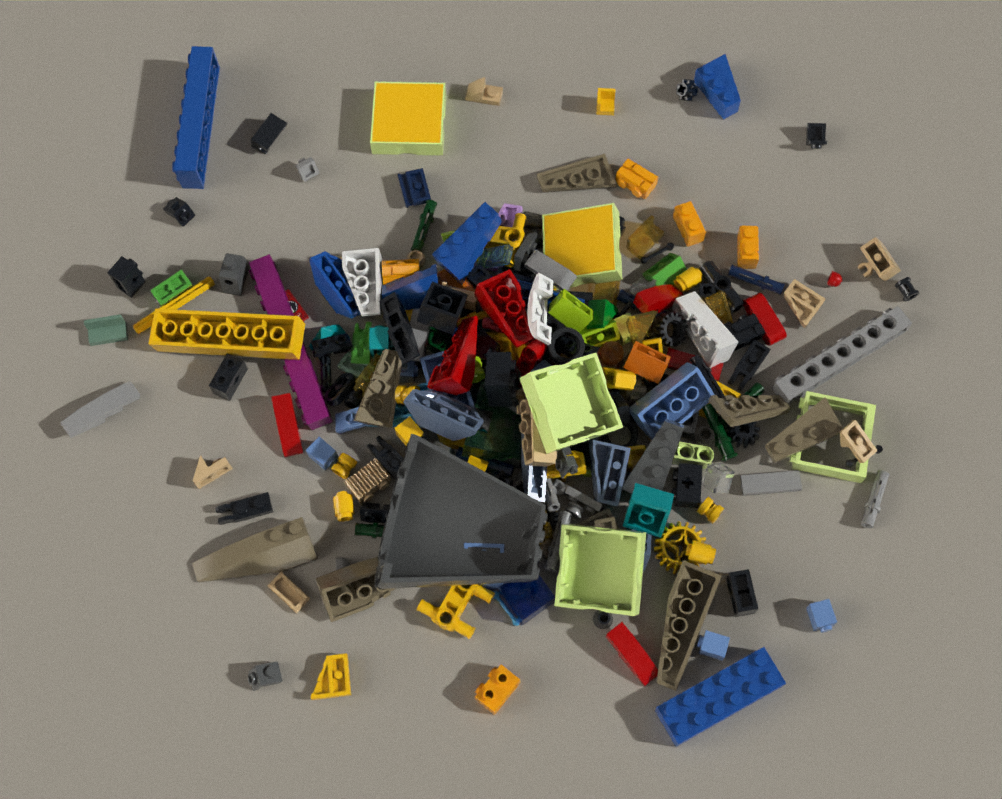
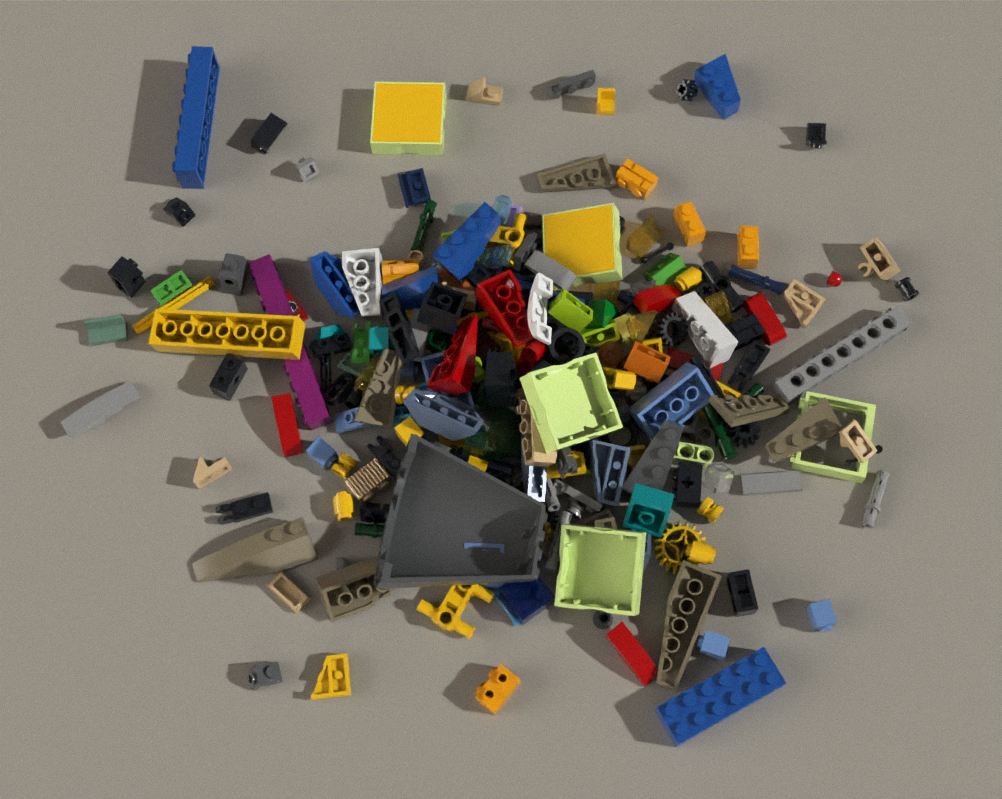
none -> clear light blue brick [493,195,513,225]
none -> dark grey hinge [548,70,596,100]

